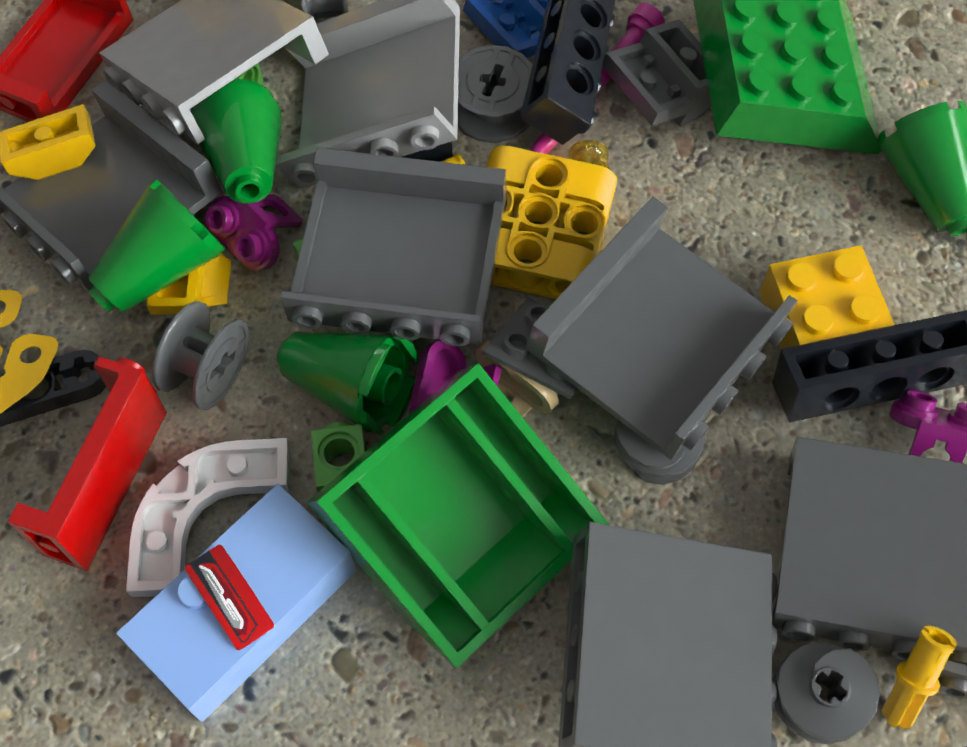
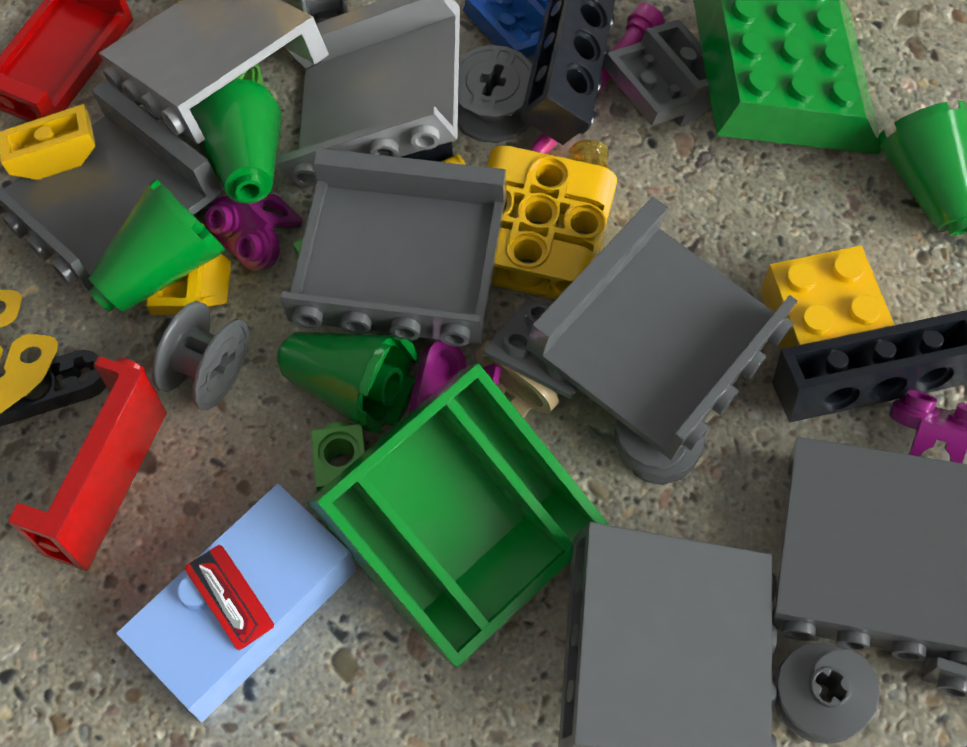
white plate [126,438,290,597] -> none
yellow axle [881,626,957,730] -> none

